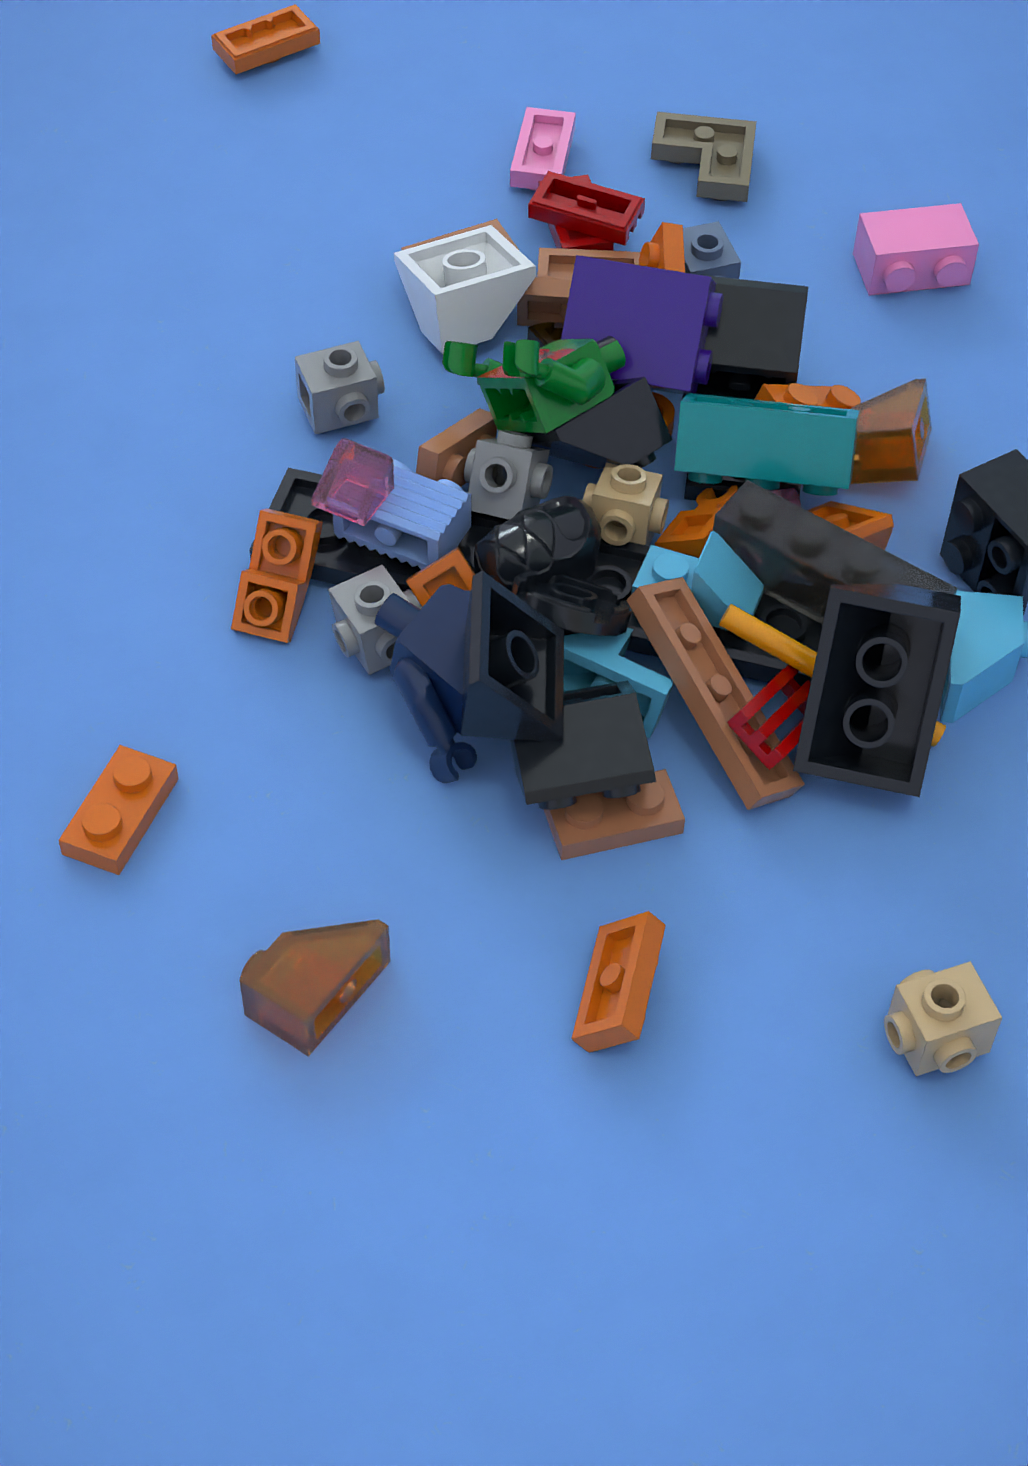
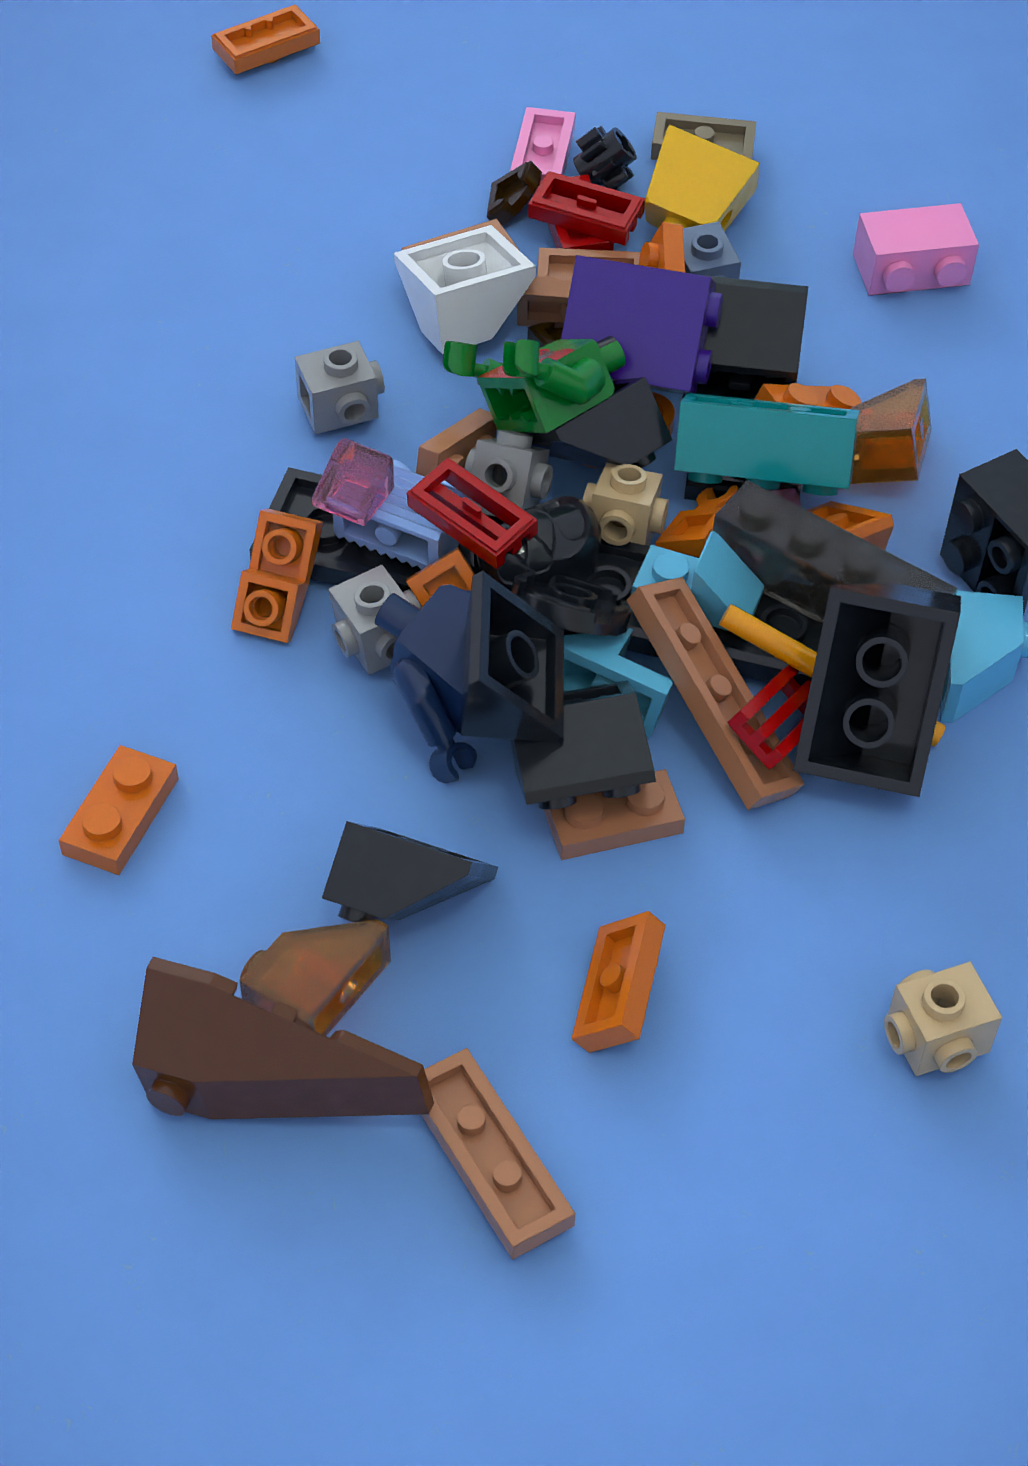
none -> reddish brown wedge [132,957,434,1119]
none -> black slope [322,821,498,928]
none -> red tile [406,457,538,569]
none -> nougat plate [421,1048,576,1260]
none -> dark brown tile [487,160,542,226]
none -> black gear [573,126,637,190]
none -> yellow torso [645,124,760,232]

